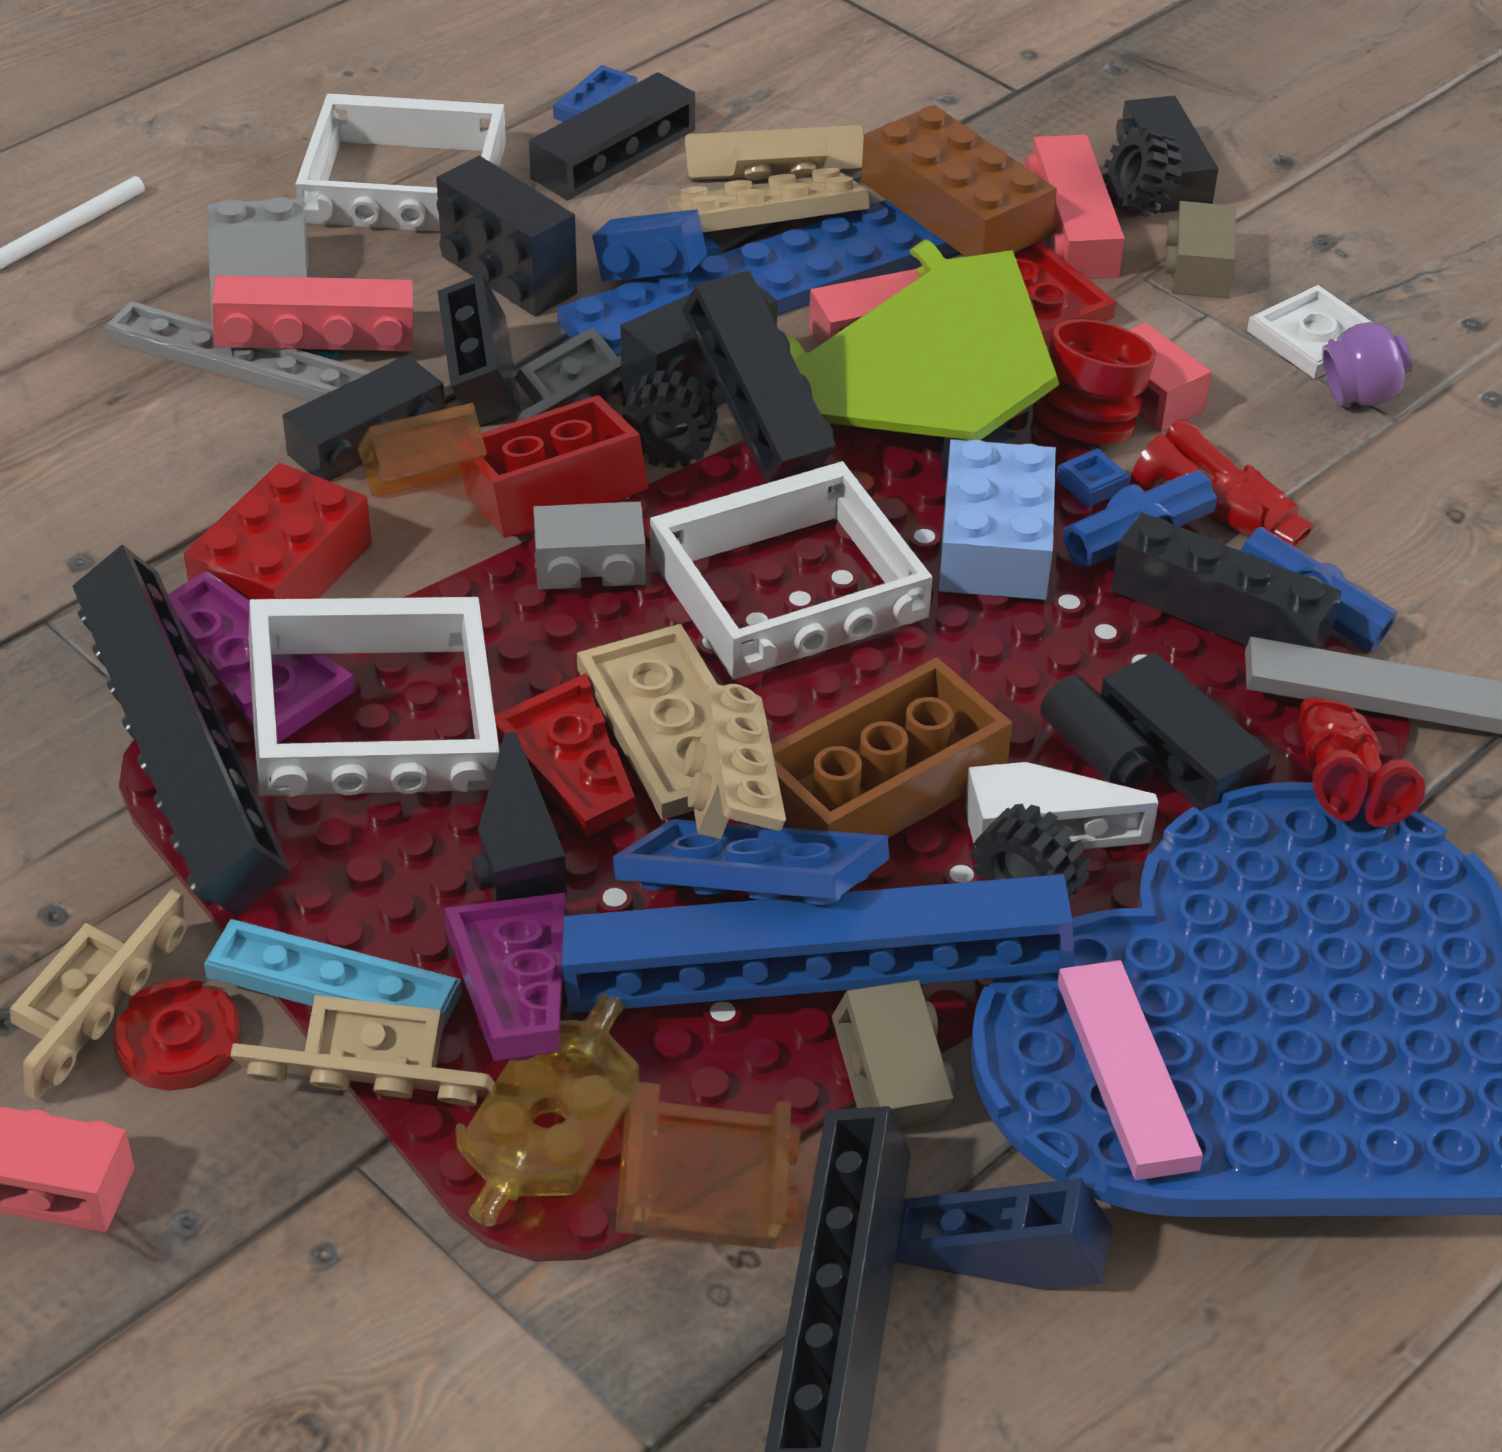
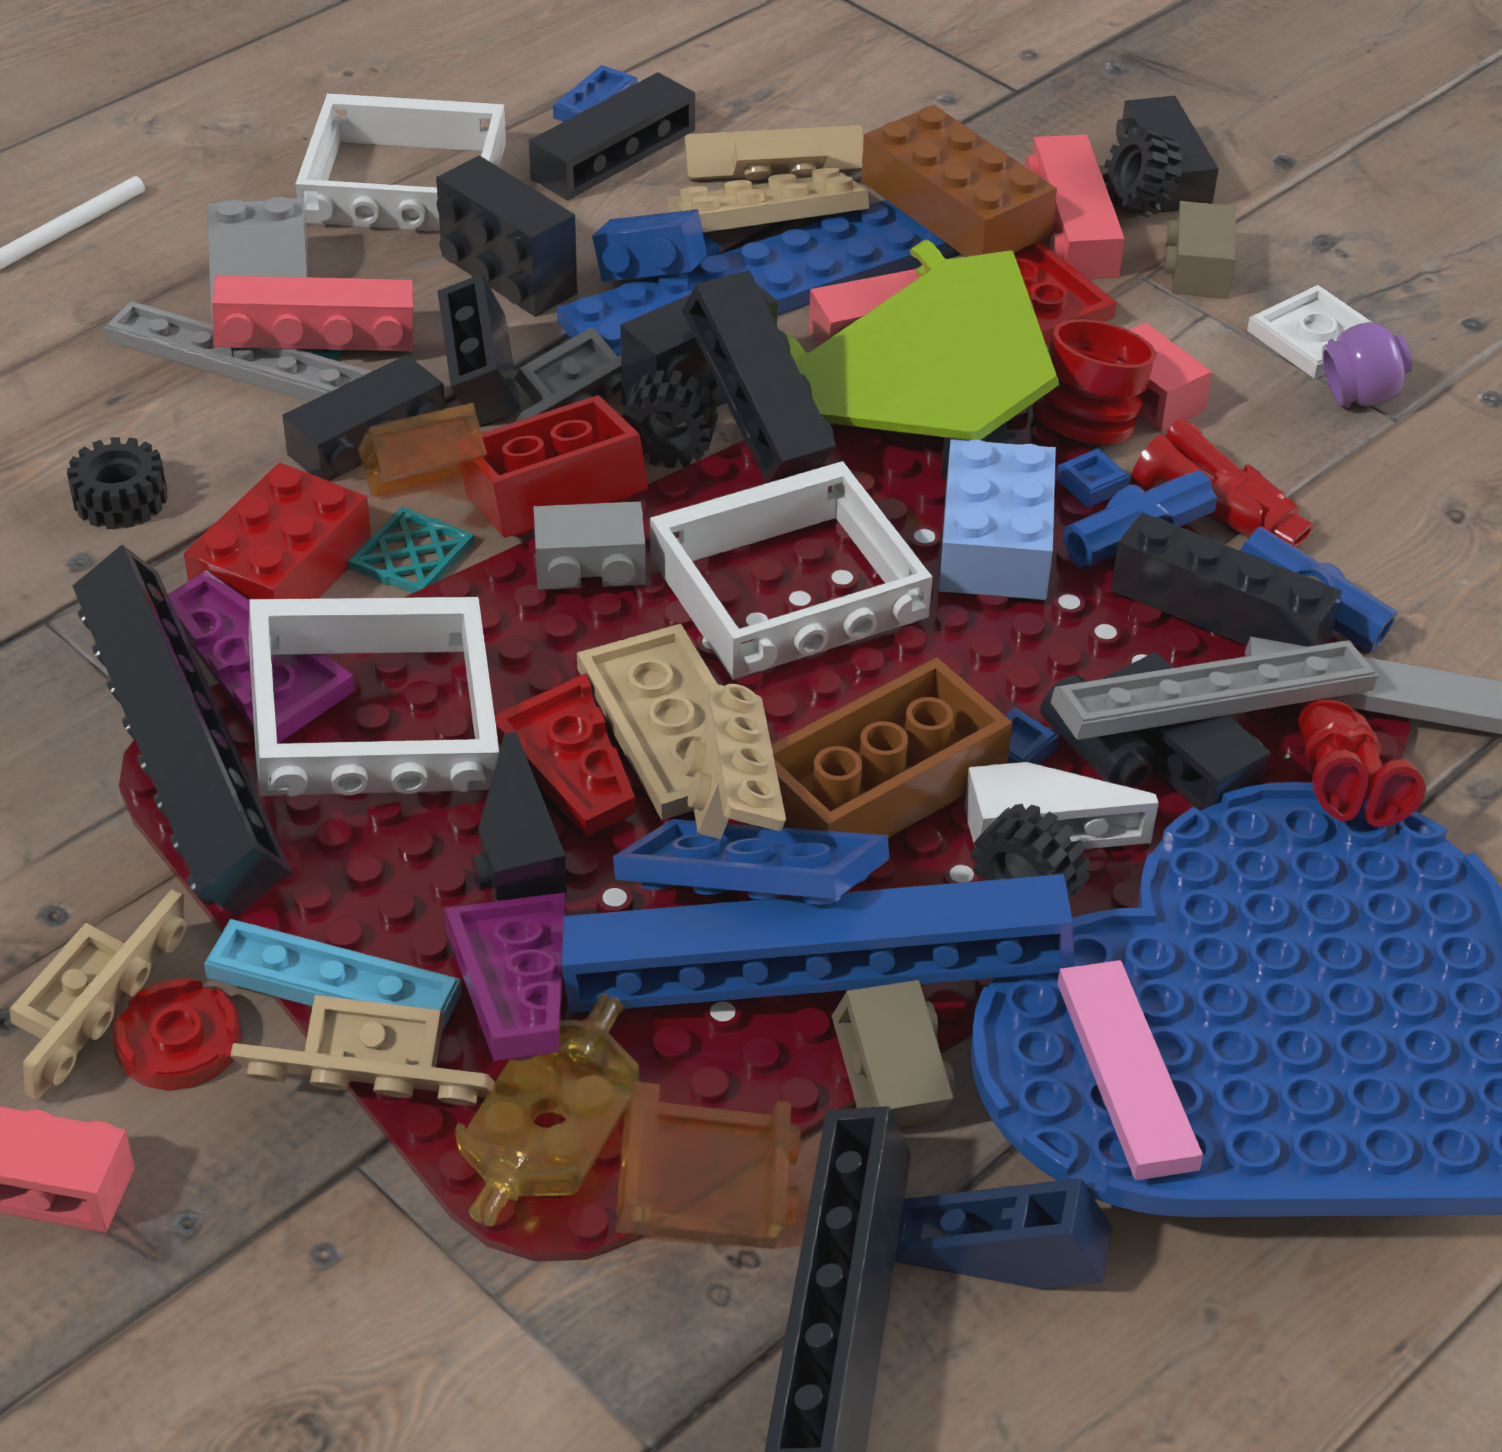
none -> black tyre [67,437,168,529]
none -> teal window [348,506,475,593]
none -> blue tile [1005,707,1059,765]
none -> light grey tile [1051,640,1379,740]

